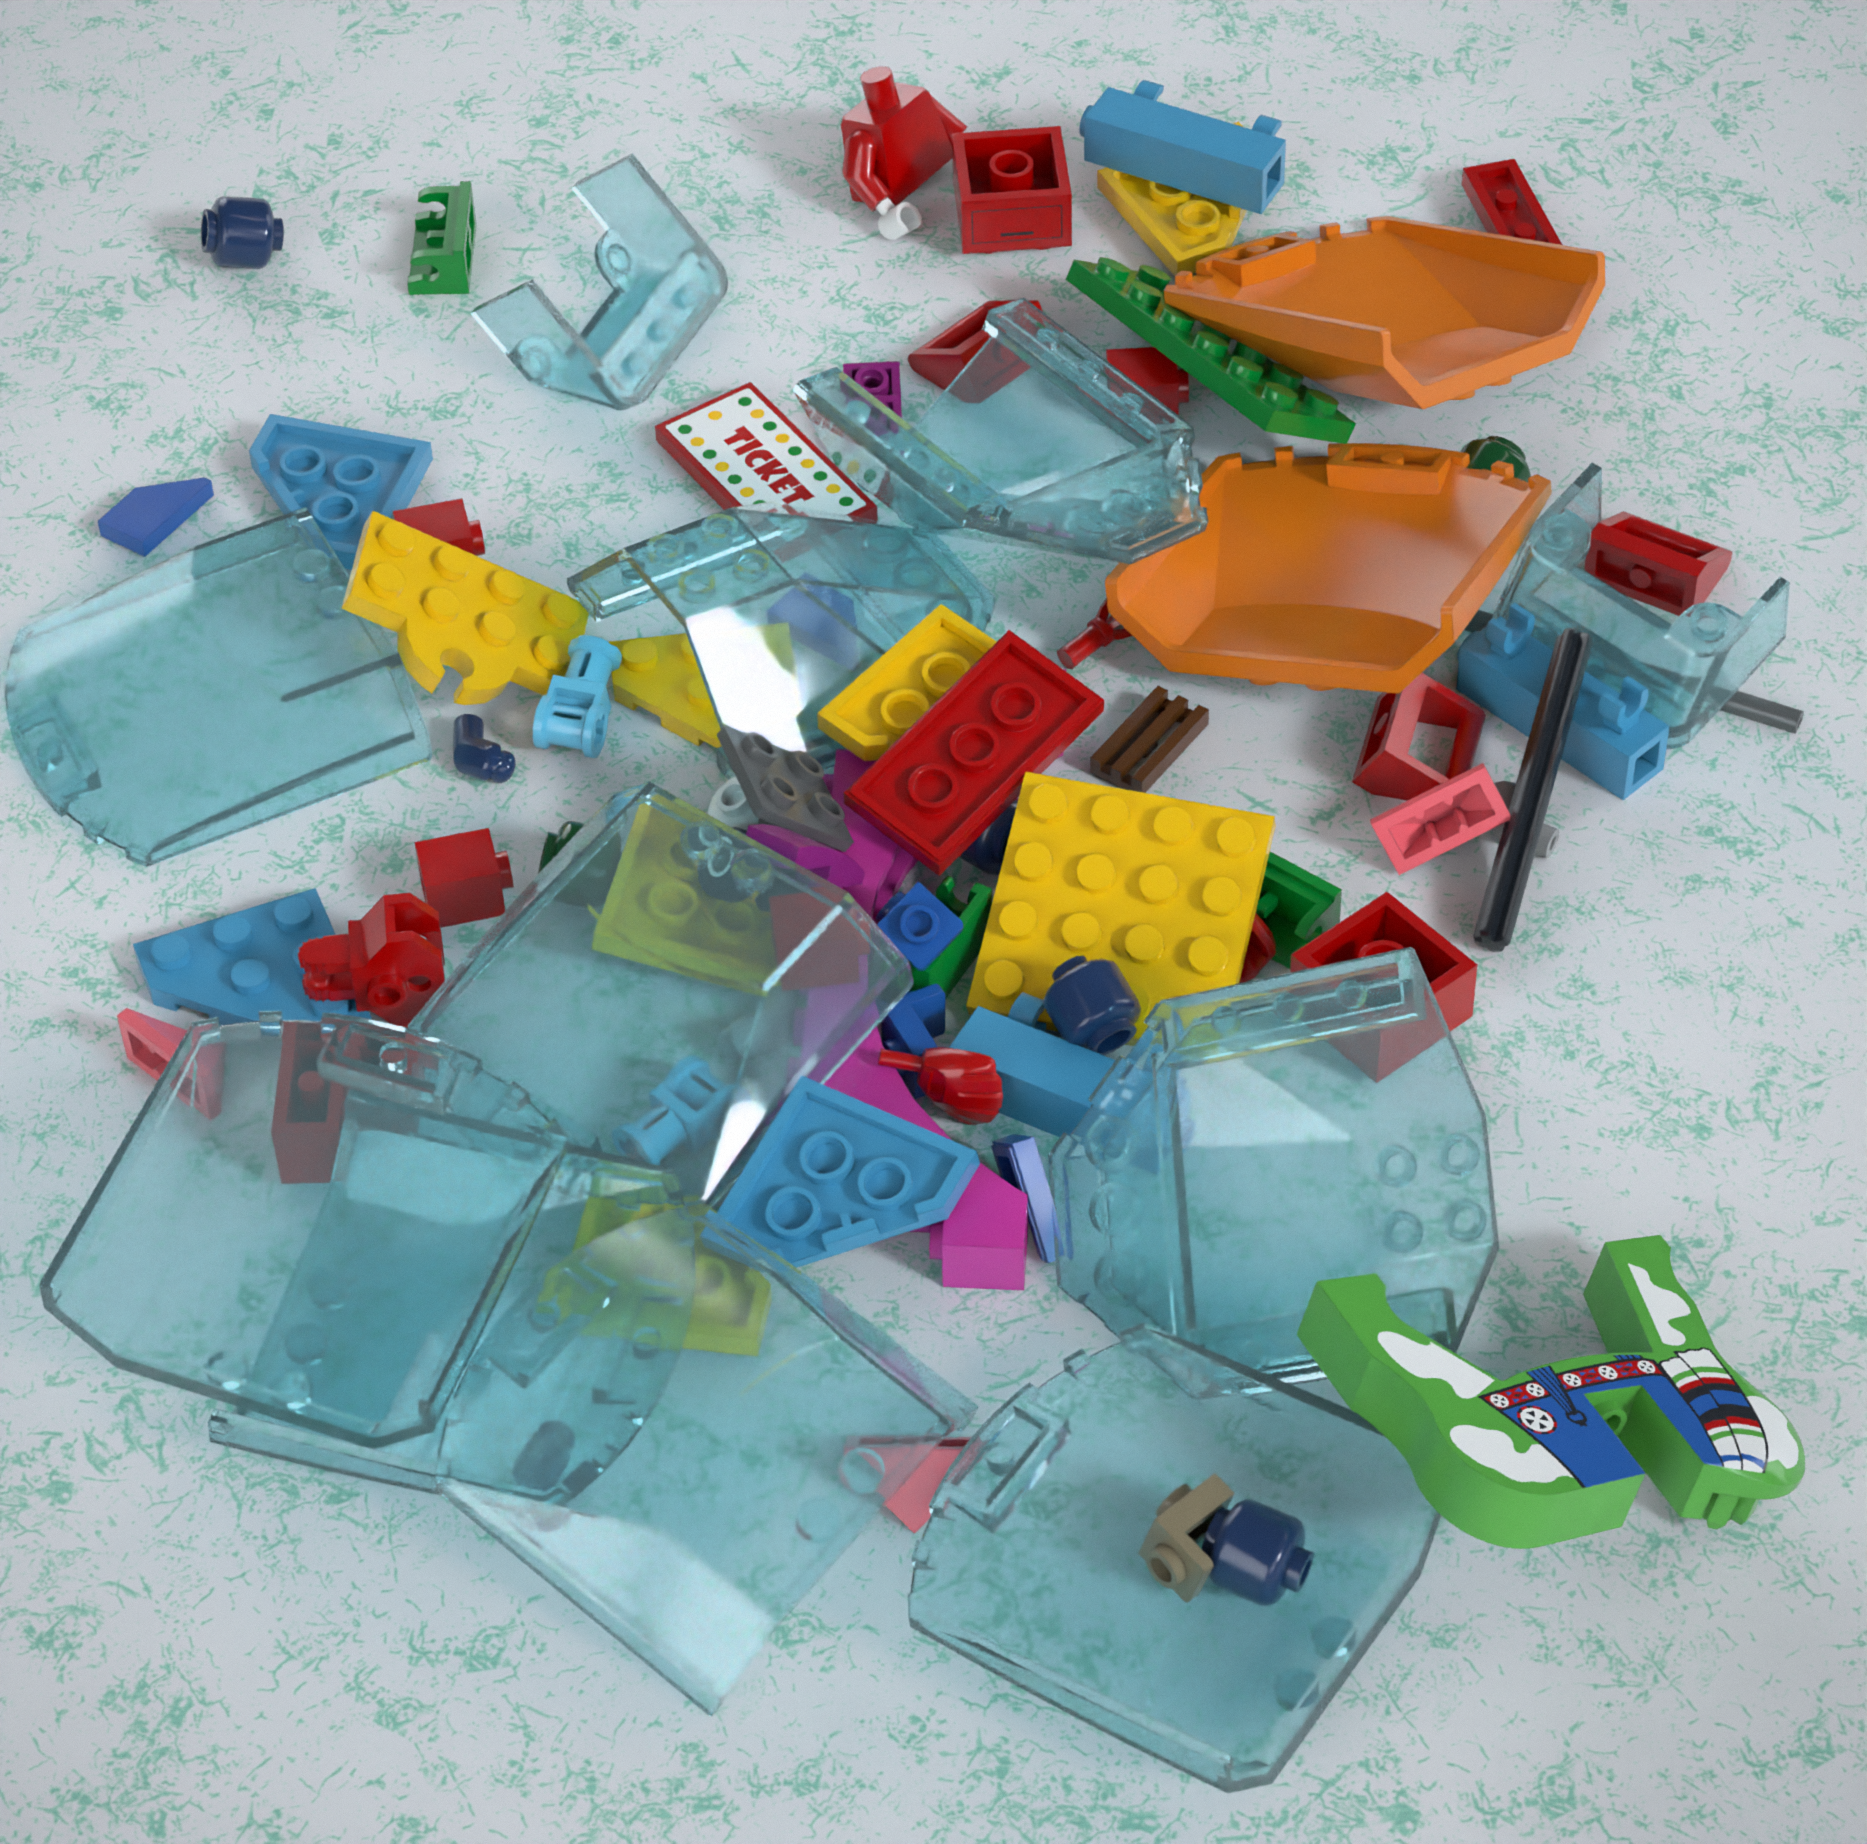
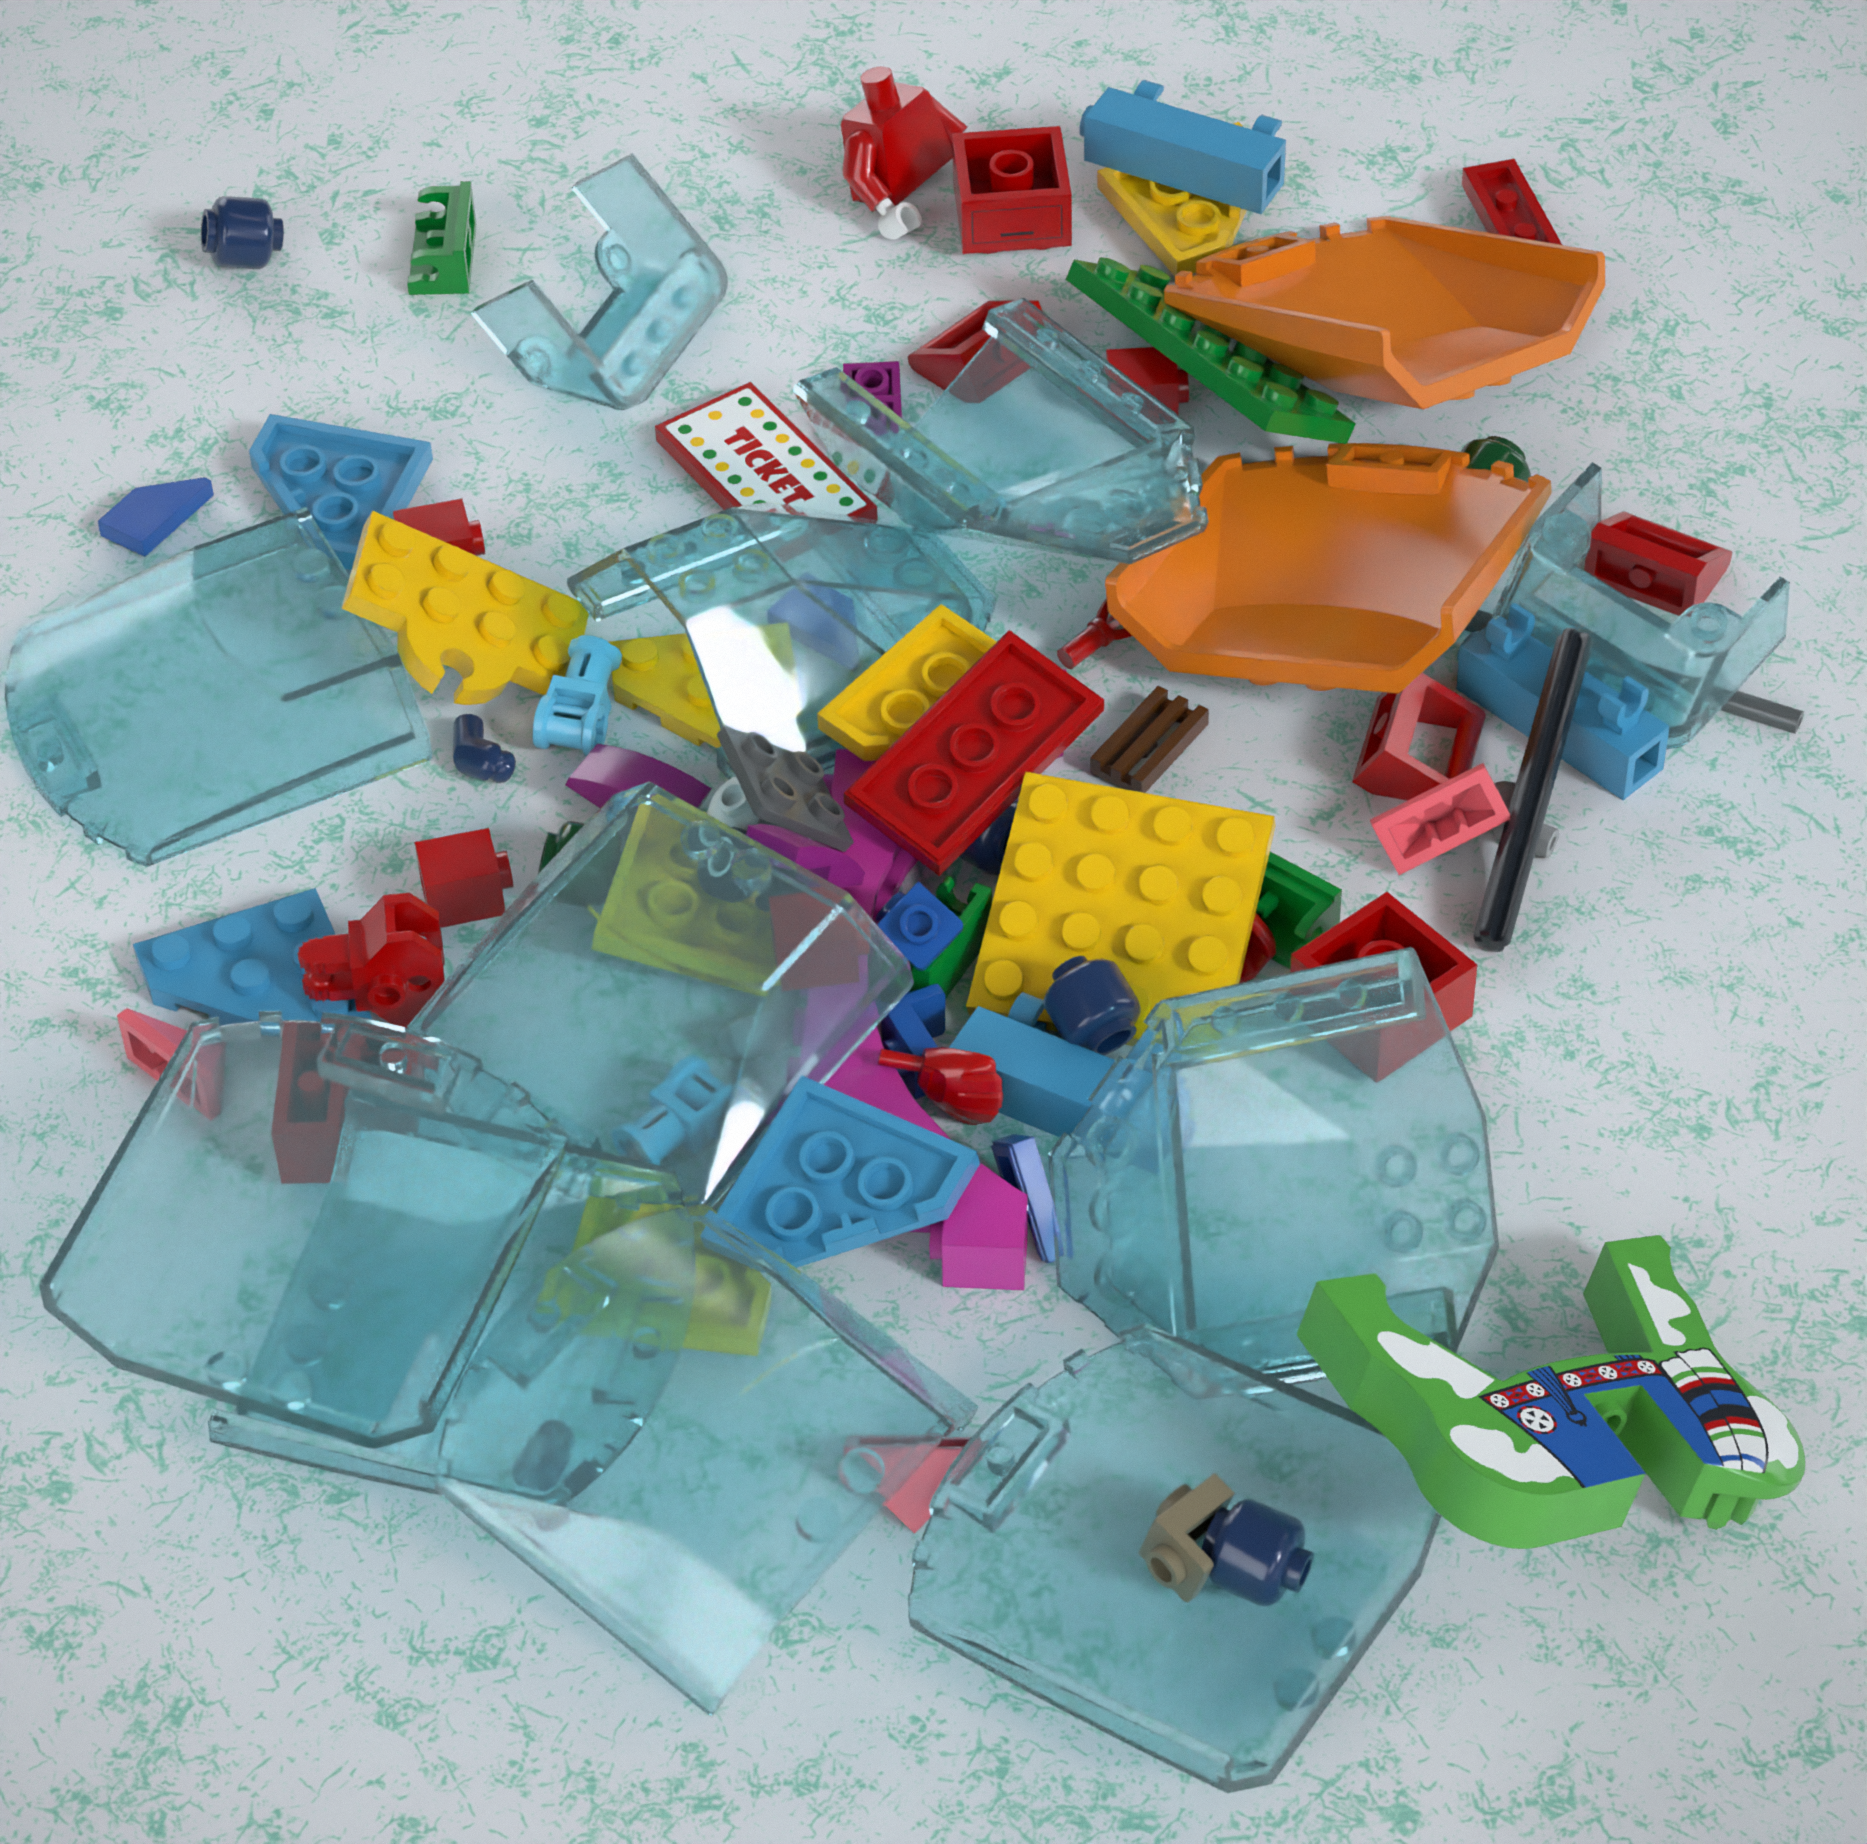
none -> magenta slope [565,744,712,819]

